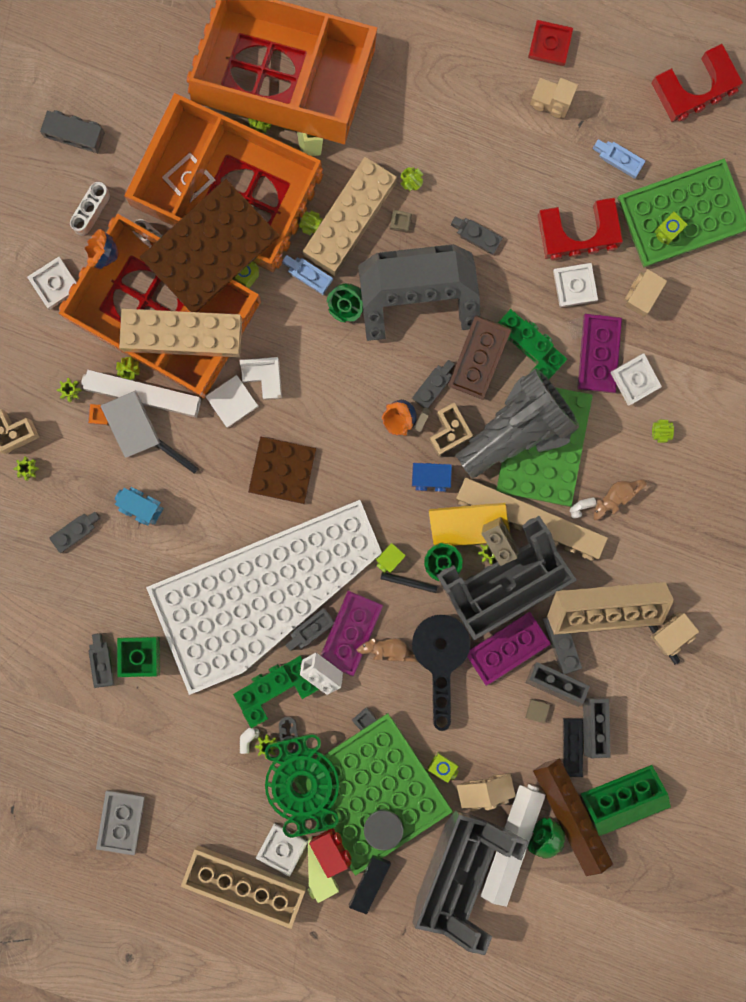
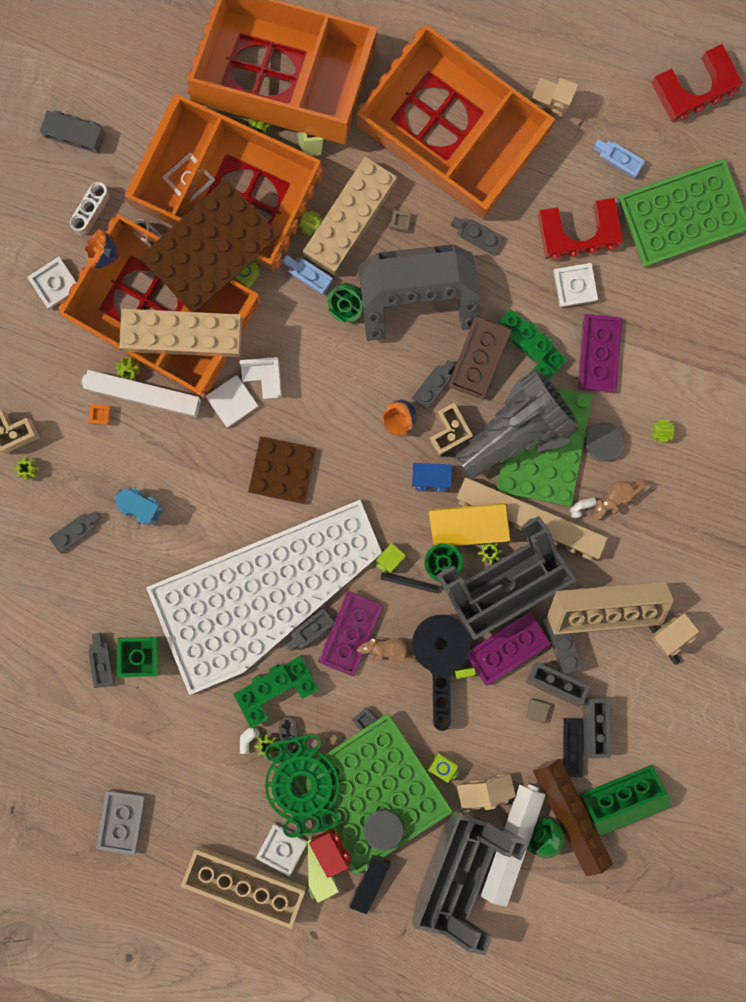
lime gear [57,378,82,403] -> none
light grey tile [101,390,161,458] -> none
black bar [156,439,199,474] -> none
white brick [300,653,343,695] -> none
lime gear [400,167,423,191] -> none
dark tan tile [414,408,431,432] -> none
dark tan brick [481,517,519,566] -> none
red plate [528,20,573,66] -> none
white plate [610,353,662,405] -> none
tan brick [625,269,667,317] -> none
lime brick [654,212,688,245] -> none
none -> orange panel [356,24,555,220]
none -> lime tile [454,667,475,679]
none -> dark grey tile [585,423,624,461]

